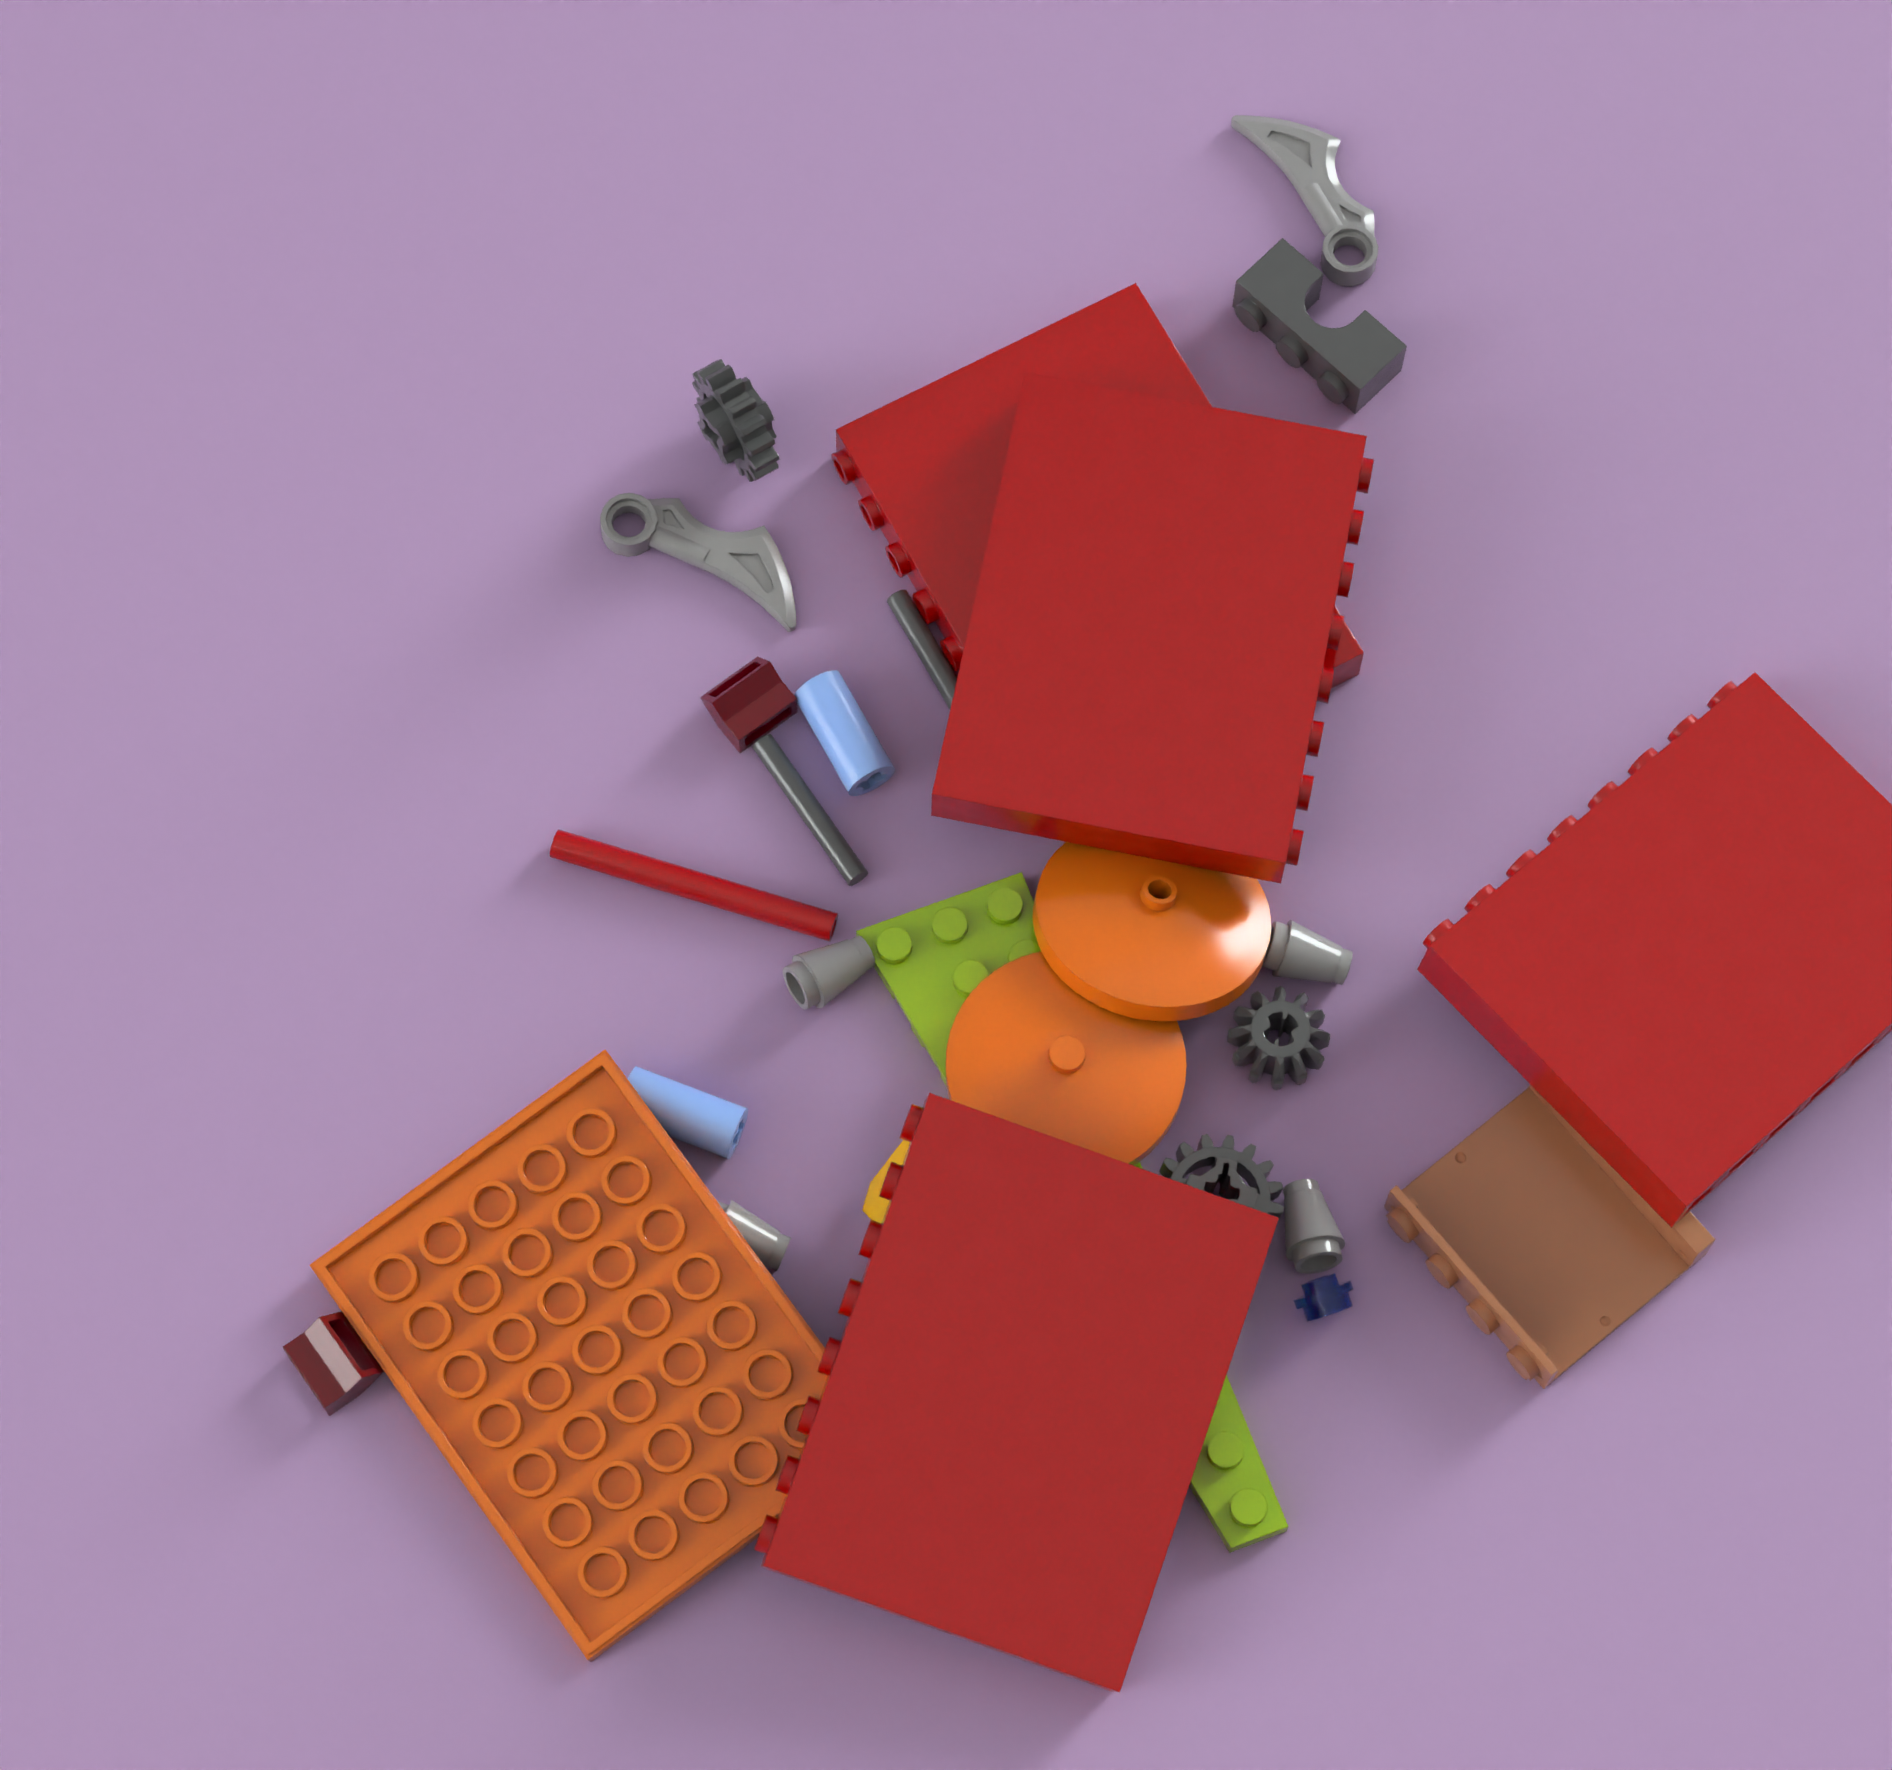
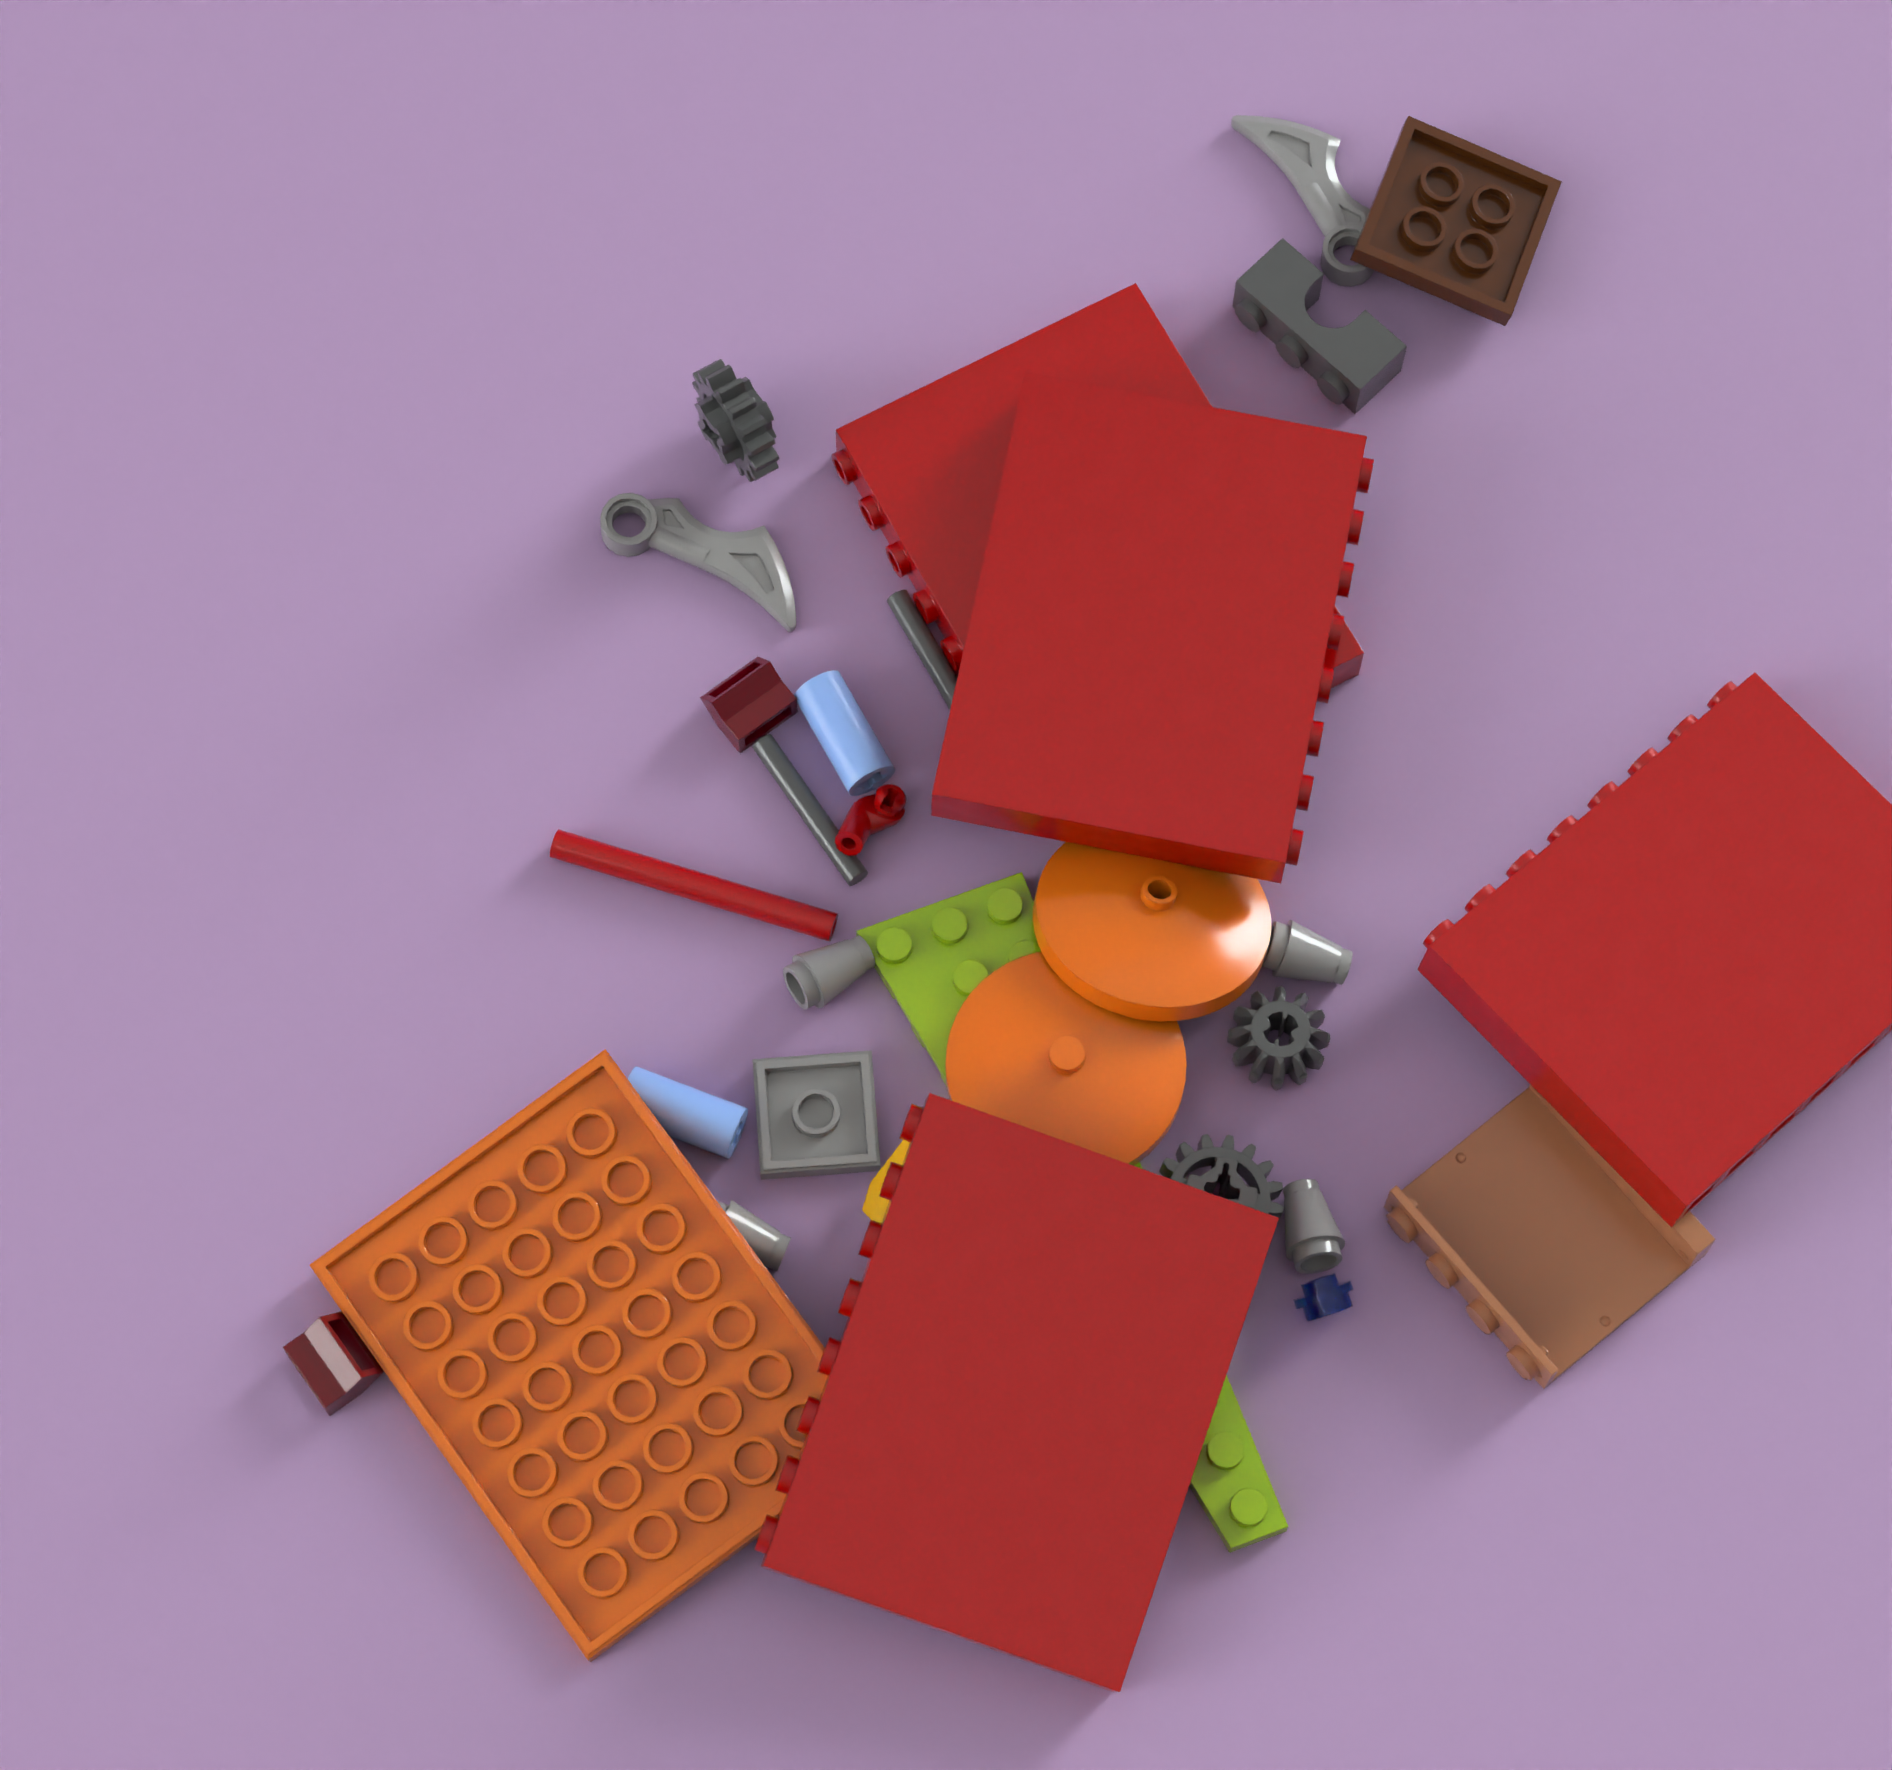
none -> light grey tile [752,1050,881,1180]
none -> red arm [835,784,907,856]
none -> reddish brown plate [1350,116,1562,326]

